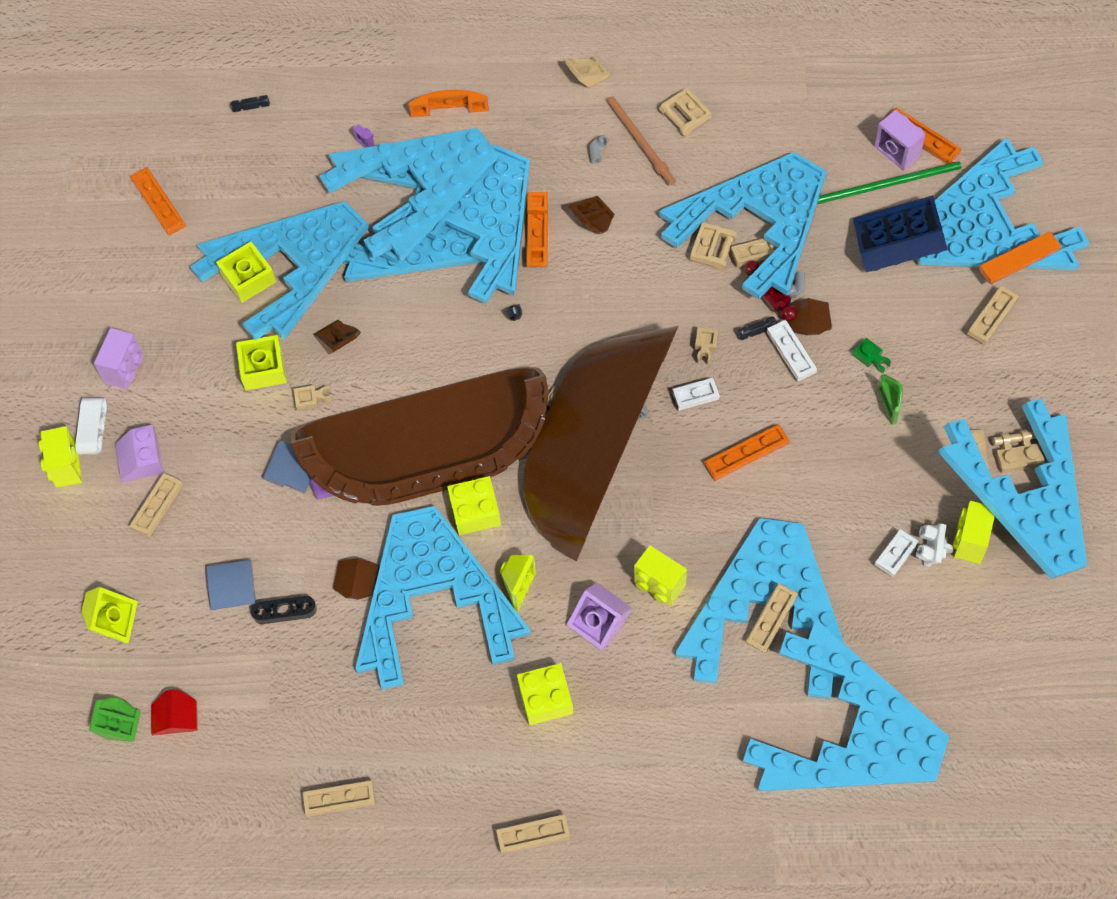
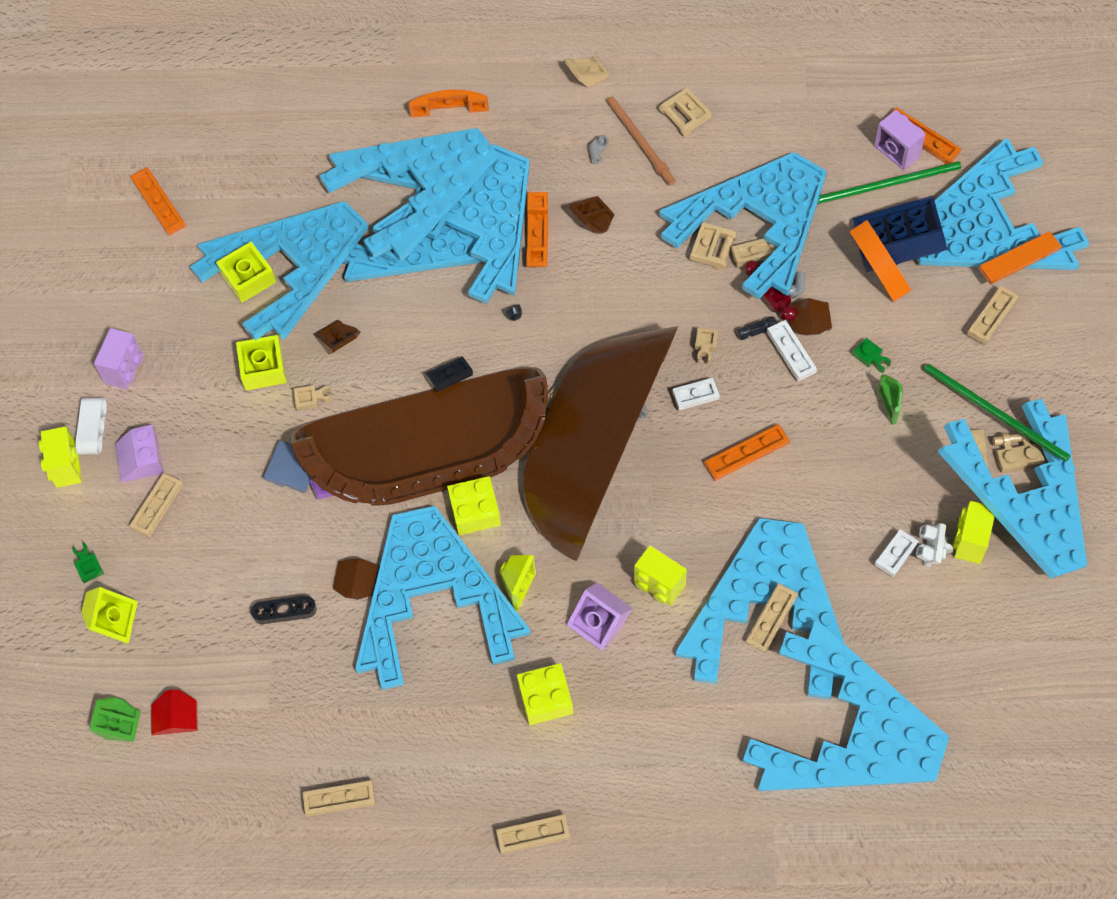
sand blue slope [207,560,256,610] -> none
black axle [231,95,270,112] -> none
medium lavender plate [353,124,375,148] -> none
none -> green plate [73,543,104,583]
none -> black plate [426,356,473,392]
none -> orange slope [849,220,912,302]
none -> green piece [924,364,1071,462]

